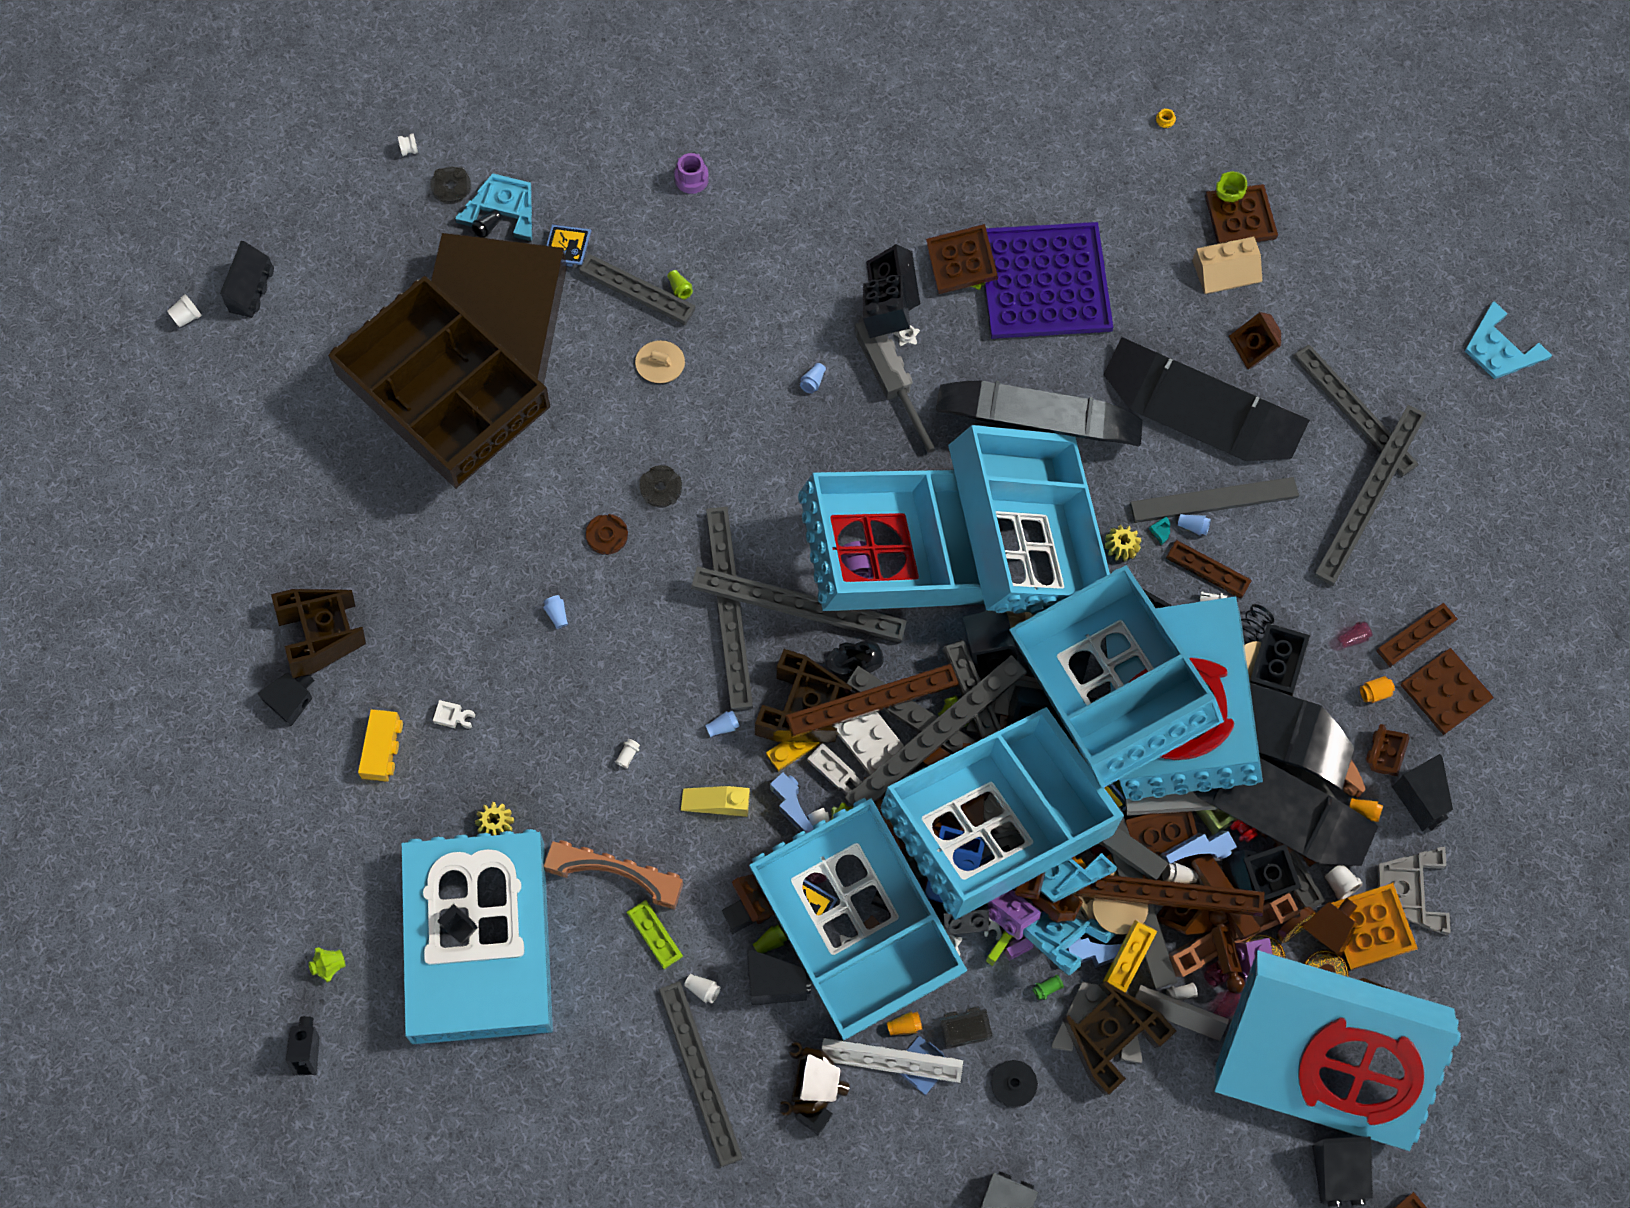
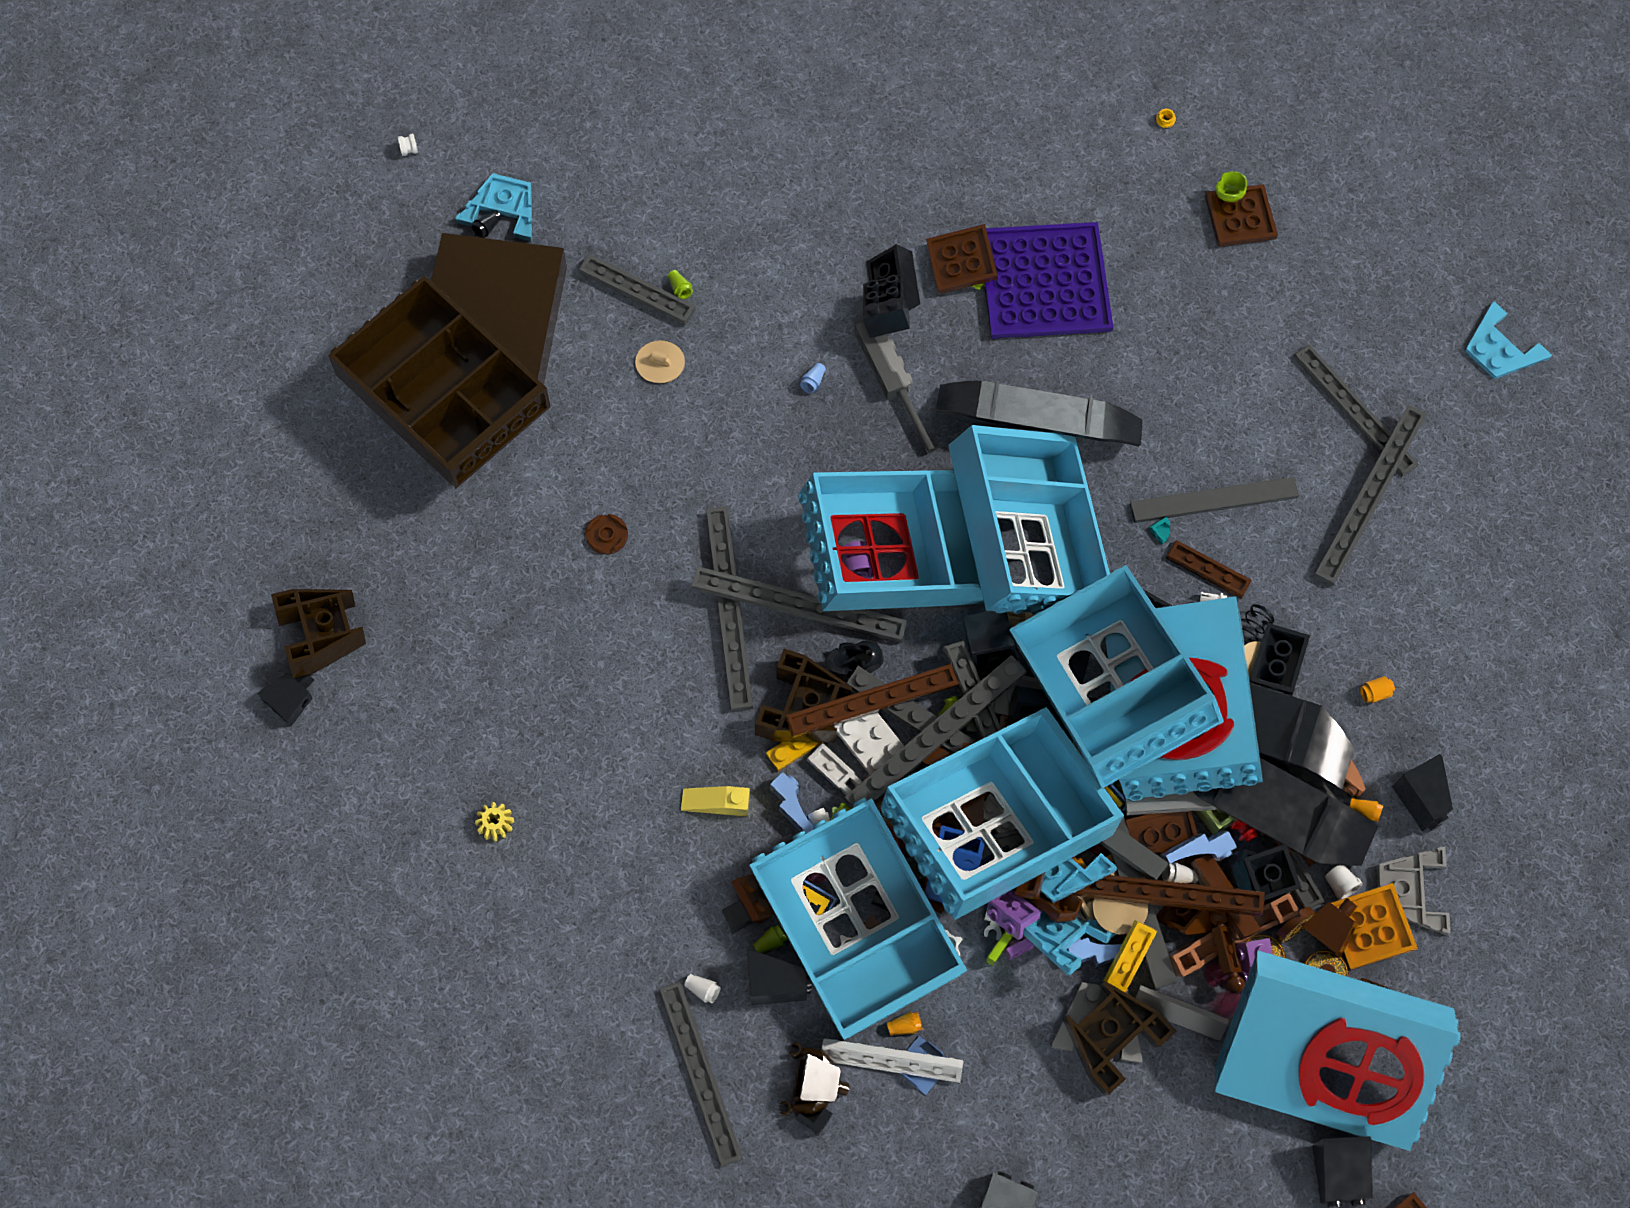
white piece [167,294,202,327] -> none
black slope [220,241,274,318] -> none
black torso [285,1016,319,1075] -> none
lime rock [308,947,345,983] -> none
yellow brick [358,709,403,782] -> none
medium azure panel [402,829,553,1044] -> none
clear smoke plate [431,167,471,204] -> none
white plate [433,700,475,729] -> none
black panel [437,904,478,944] -> none
light blue cone [543,595,568,629] -> none
nougat arch [544,840,683,910] -> none
piece [546,225,591,267] -> none
white pin [615,739,640,769] -> none
lime tile [627,900,683,969] -> none
clear smoke plate [639,465,682,507] -> none
medium lavender piece [674,153,709,194] -> none
light blue cone [705,710,740,737] -> none
white plate [894,325,920,346] -> none
black brick [937,903,989,935] -> none
clear smoke brick [939,1007,993,1049] -> none
black plate [991,1060,1038,1108] -> none
bright green pin [1033,975,1064,1000] -> none
black piece [1103,337,1310,461] -> none
light yellow gear [1104,525,1141,562] -> none
white pin [1166,982,1198,1001] -> none
light blue cone [1178,514,1211,536] -> none
tan slope [1193,237,1262,294] -> none
reddish brown slope [1229,312,1281,369] -> none
clear pink cone [1338,621,1373,648] -> none
reddish brown bracket [1366,724,1410,777] -> none
reddish brown plate [1377,603,1458,668] -> none
reddish brown plate [1401,648,1494,735] -> none

